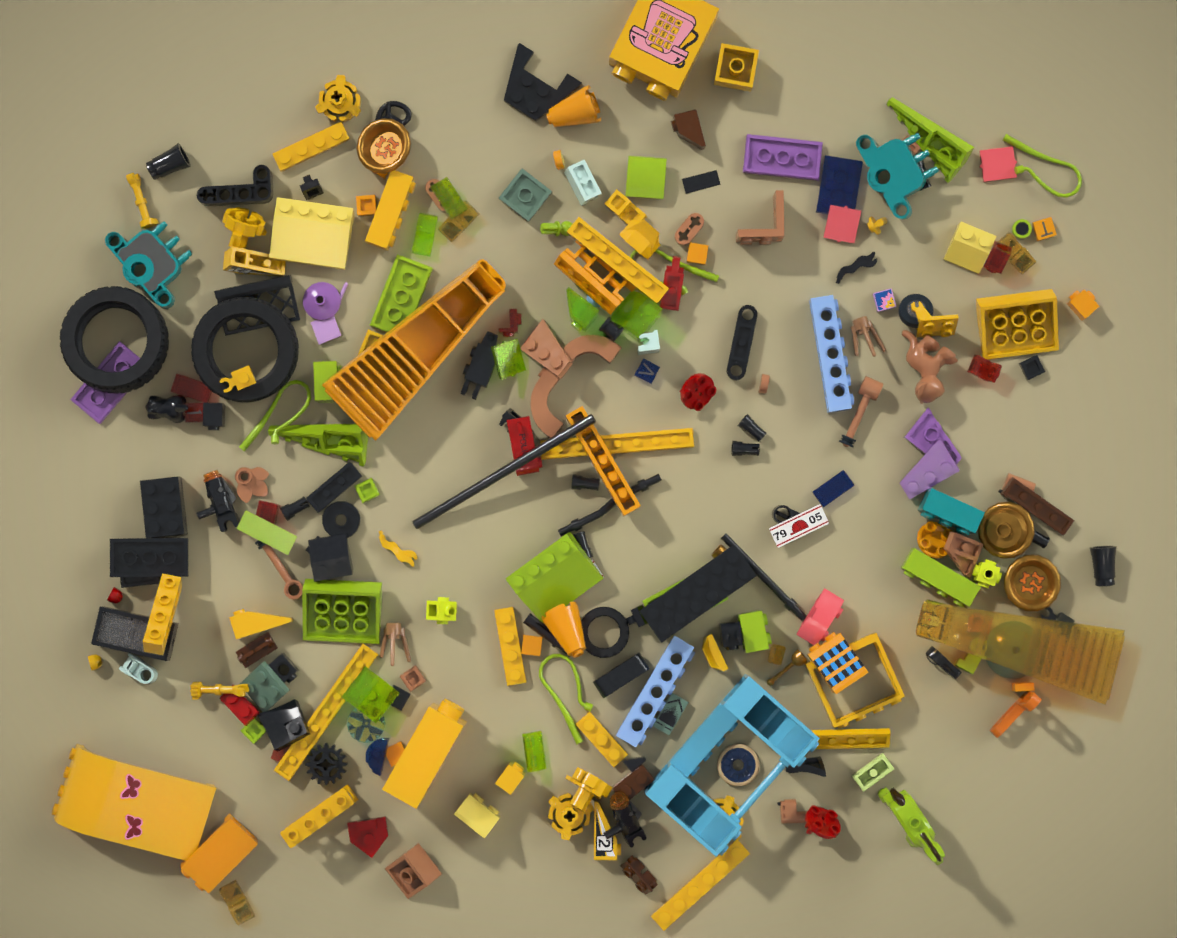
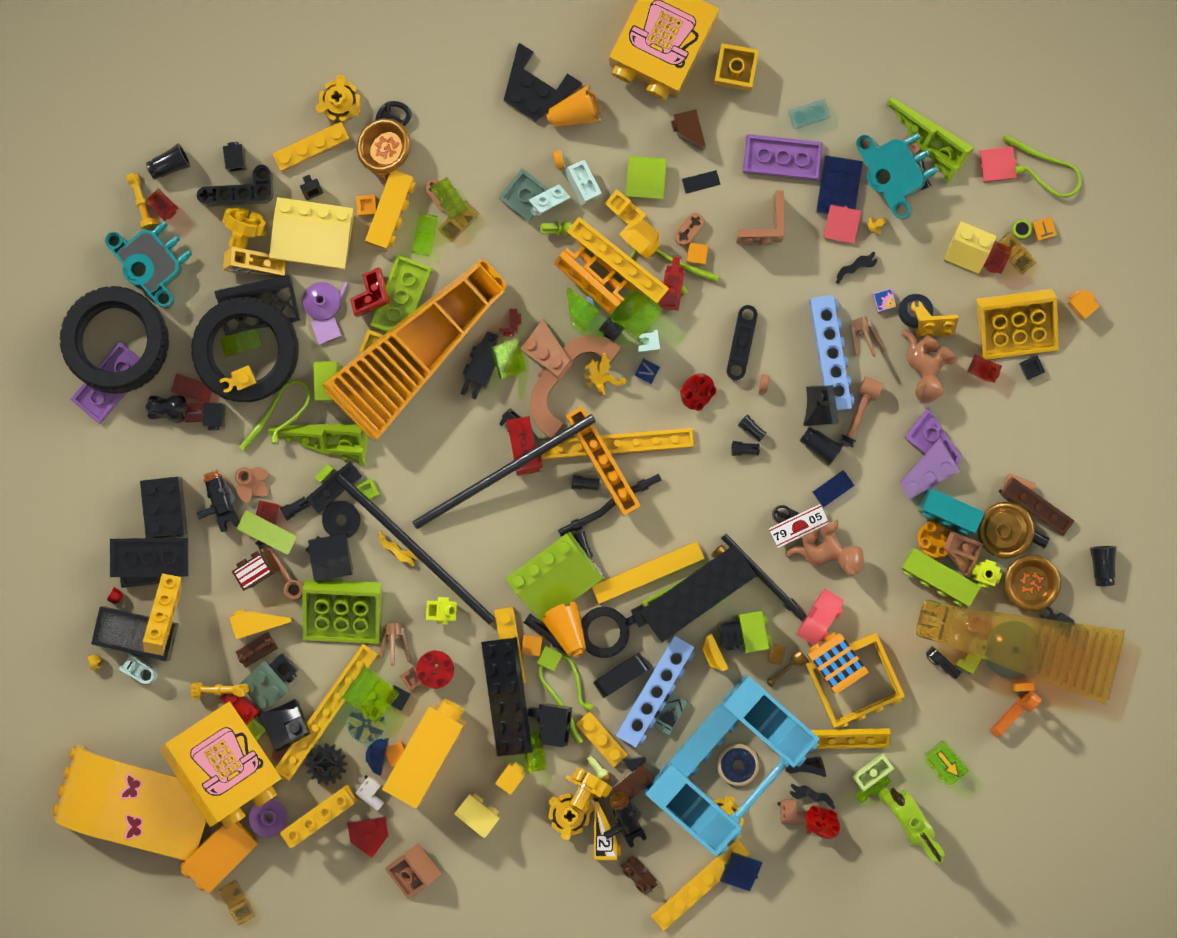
none -> clear red brick [145,188,178,221]
none -> yellow brick [159,701,282,829]
none -> clear neon green slope [220,328,262,358]
none -> black brick [223,142,247,172]
none -> brick [232,549,280,591]
none -> medium lavender dish [249,799,288,837]
none -> lime tile [315,463,335,483]
none -> black piece [335,473,495,625]
none -> red brick [350,267,390,317]
none -> white piece [355,775,385,812]
none -> red plate [416,650,455,689]
none -> black plate [481,637,533,756]
none -> black hinge [528,703,573,747]
none -> light aqua hinge [529,184,571,216]
none -> lime tile [537,646,563,671]
none -> yellow piece [584,353,626,395]
none -> yellowish green piece [587,756,610,782]
none -> yellow tile [592,541,705,604]
none -> clear blue piece [720,852,763,891]
none -> nougat animal [785,520,864,576]
none -> clear light blue plate [788,99,831,129]
none -> black hair [790,784,836,810]
none -> black plant [800,427,844,467]
none -> black plate [803,385,839,426]
none -> clear neon green axle [856,775,891,803]
none -> clear neon green brick [924,740,969,786]

